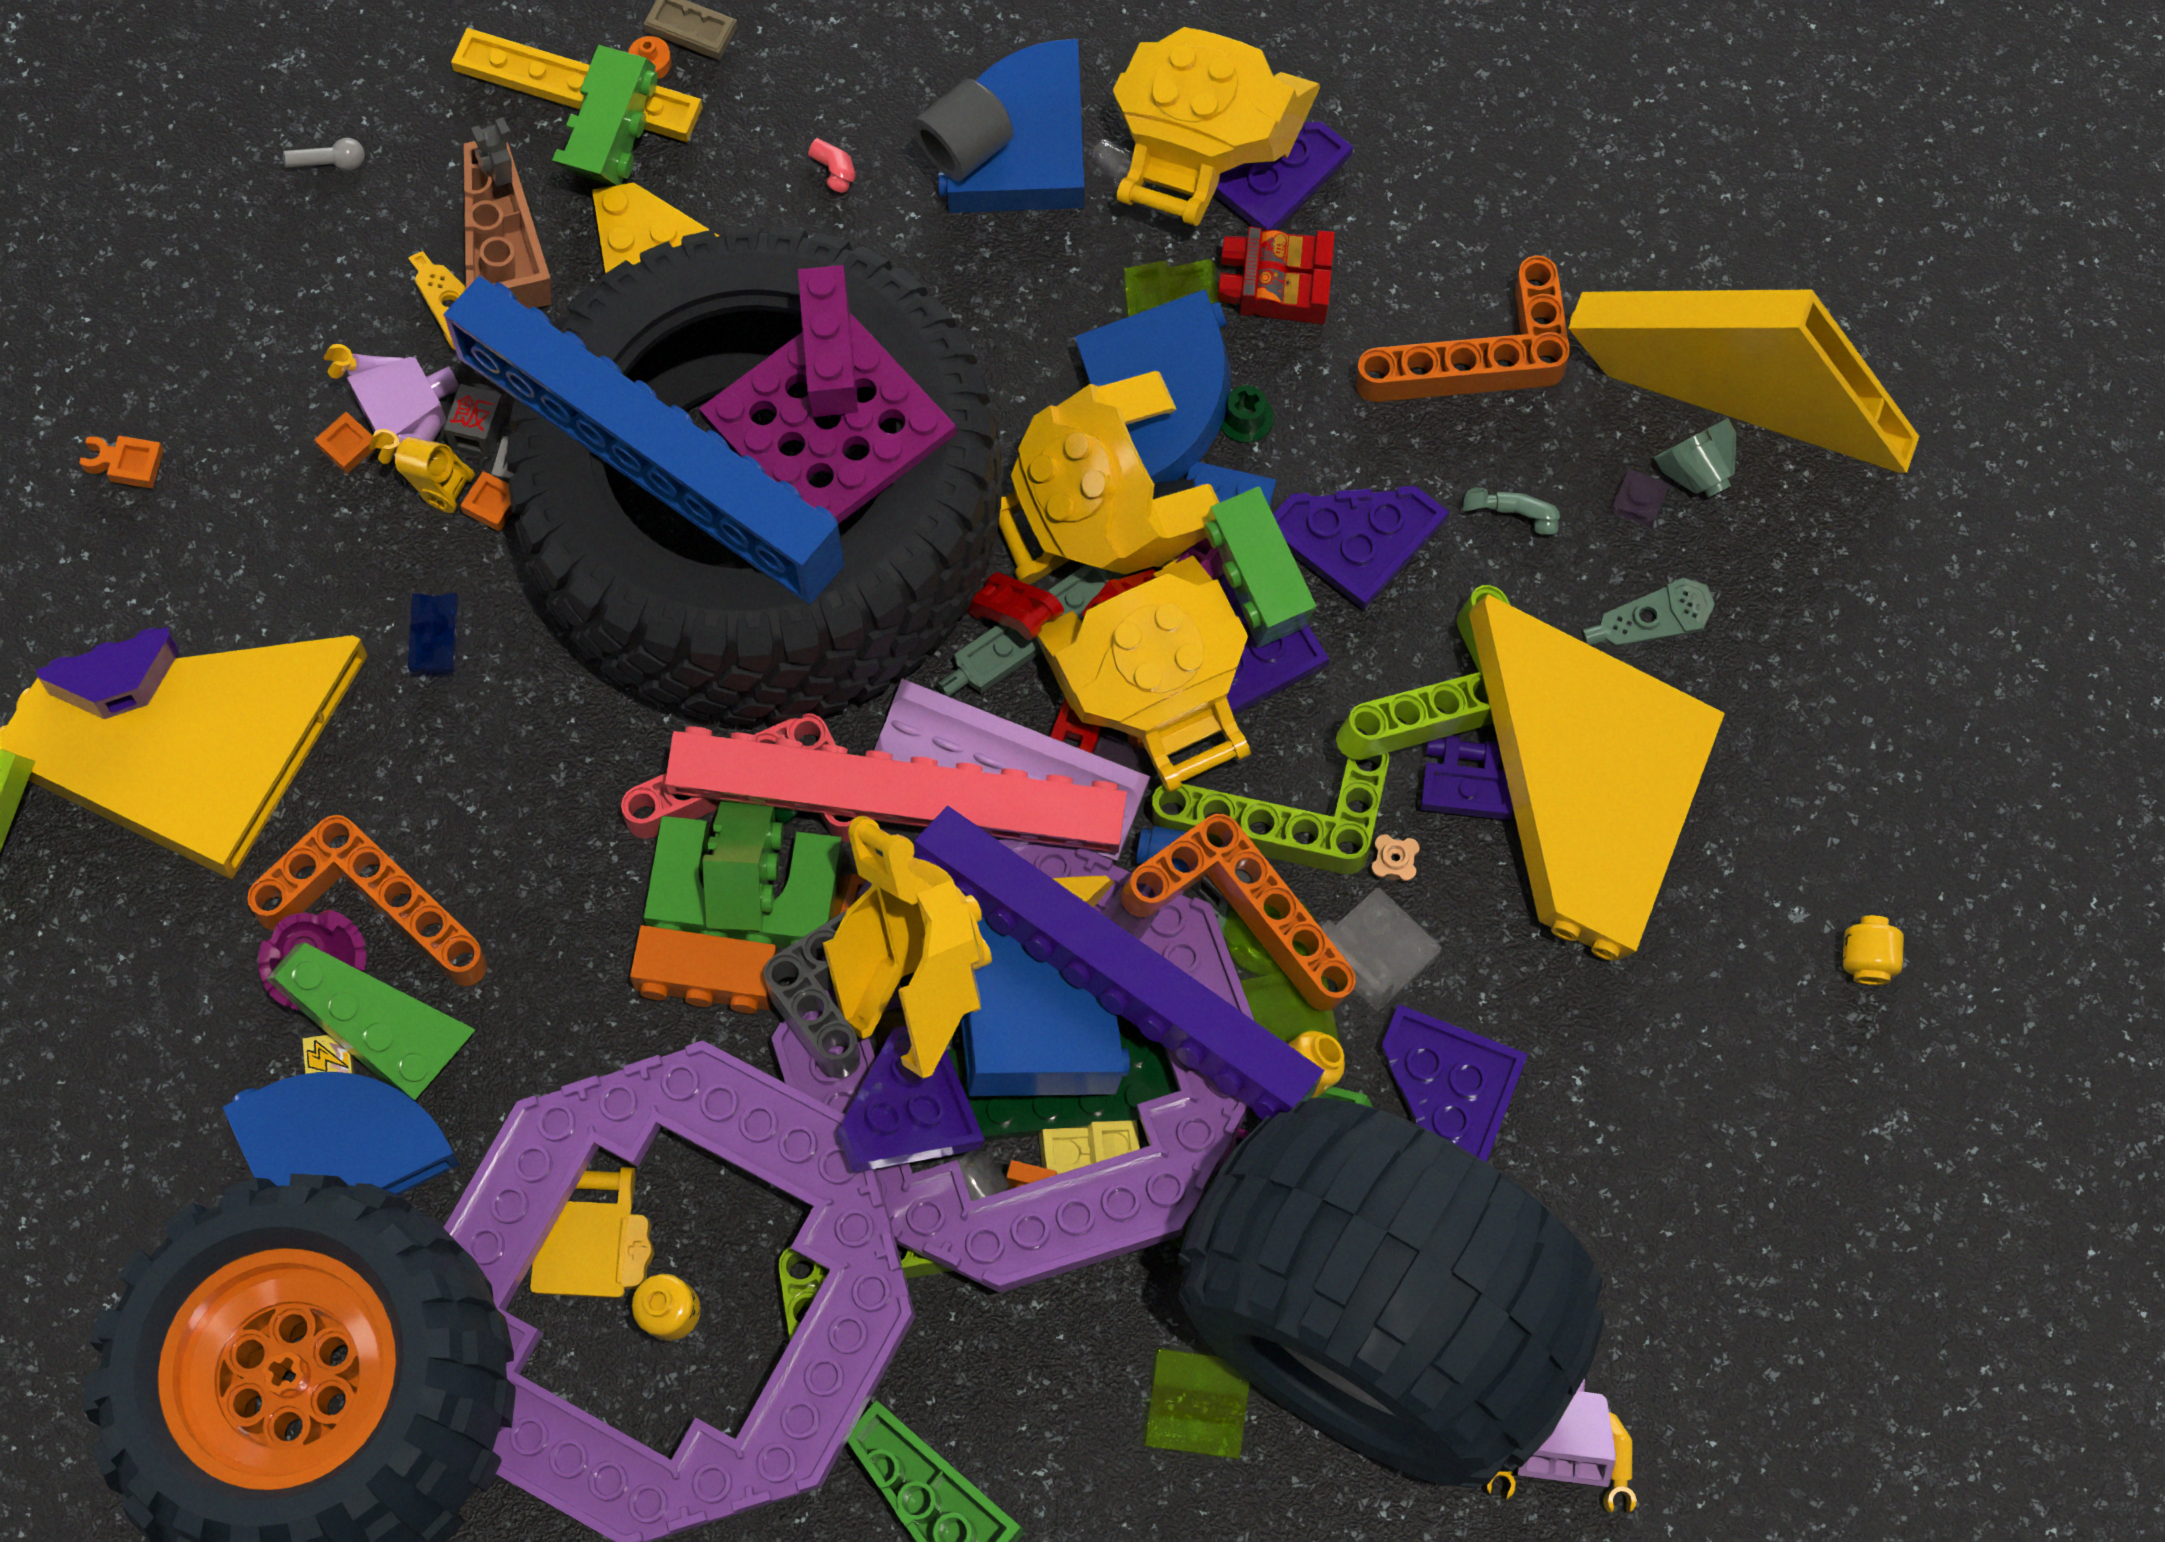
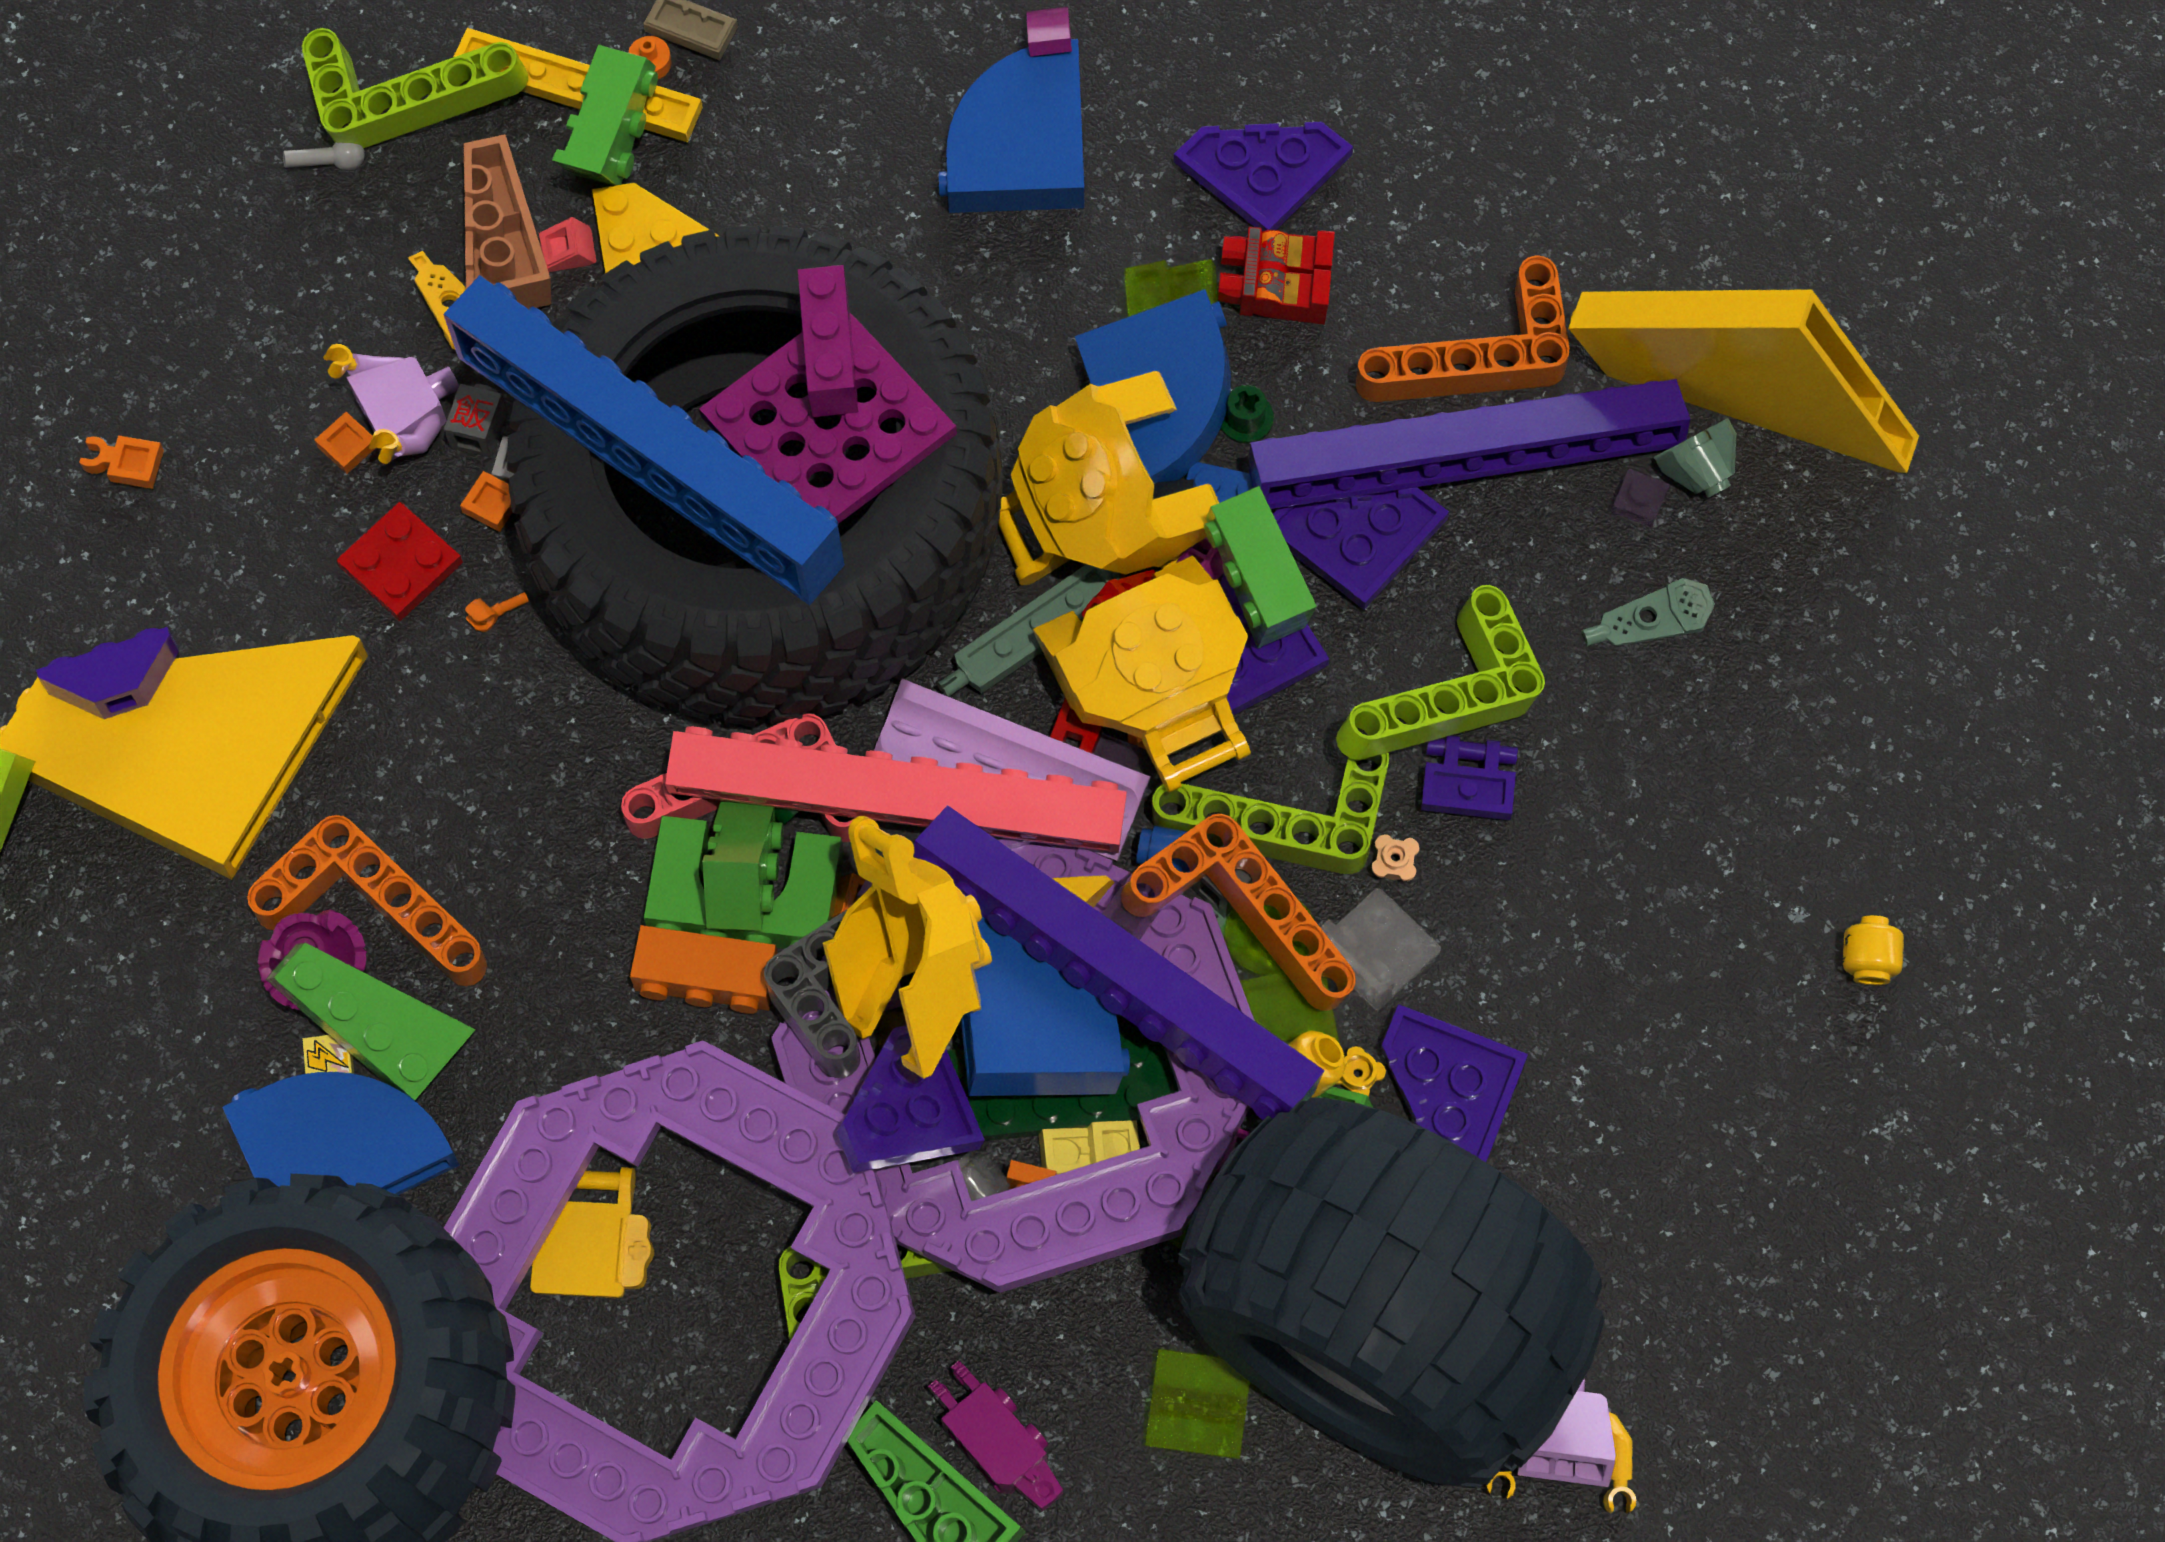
yellow piece [395,437,475,513] -> none
clear blue hips [408,593,458,674] -> none
dark grey plate [471,117,513,187] -> none
yellow head [632,1274,701,1341] -> none
coral arm [808,138,856,193] -> none
dark grey piece [912,78,1014,182] -> none
red plate [967,572,1064,641] -> none
clear cone [1092,139,1151,188] -> none
yellow piece [1113,27,1320,226] -> none
sand green arm [1463,487,1560,535] -> none
yellow slope [1469,594,1725,961] -> none
none -> lime beam [302,28,528,149]
none -> red plate [336,502,463,622]
none -> orange hand [465,592,529,632]
none -> coral slope [539,217,596,272]
none -> magenta hinge [928,1360,1063,1512]
none -> magenta slope [1027,6,1072,57]
none -> dark purple brick [1249,379,1690,509]
none -> yellow plate [1336,1046,1386,1097]

